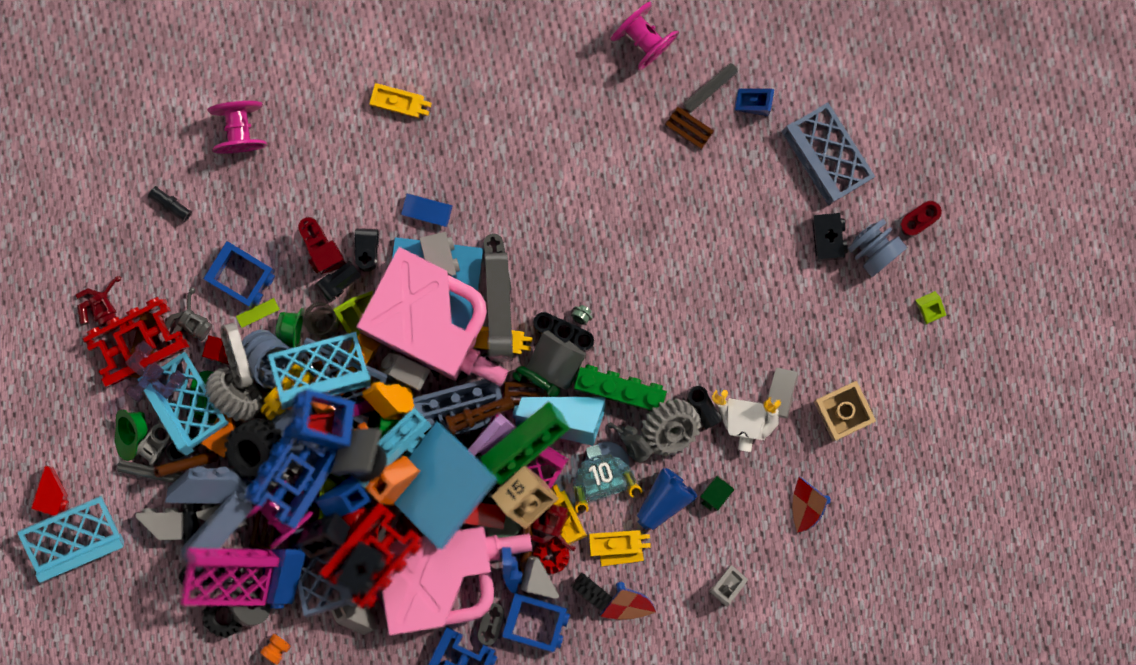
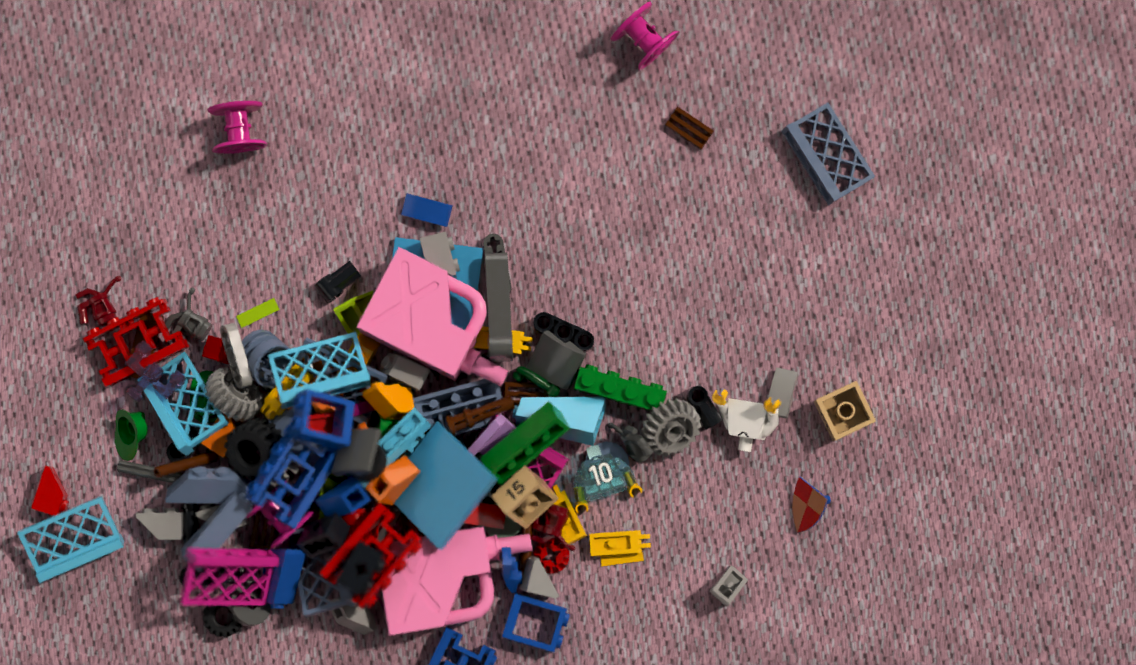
light grey piece [136,424,172,466] -> none
black pin [148,186,192,223] -> none
blue window [203,241,275,309] -> none
orange wheel [260,633,291,665] -> none
green piece [275,308,305,360] -> none
dark red brick [298,217,346,277] -> none
clear smoke helmet [304,302,340,339] -> none
black piece [355,228,379,272] -> none
yellow hinge [369,83,432,118] -> none
dark grey beam [478,603,504,645] -> none
black tyre [570,572,613,612] -> none
sand green plate [571,305,592,325] -> none
shield [600,582,656,620] -> none
blue cone [637,468,698,530] -> none
dark grey axle [683,63,738,113] -> none
dark green brick [700,476,735,511] -> none
blue slope [735,89,774,116] -> none
black brick [811,213,848,262] -> none
sand blue wheel [847,219,908,277] -> none
dark red plate [900,201,942,236] -> none
lime slope [915,291,946,324] -> none

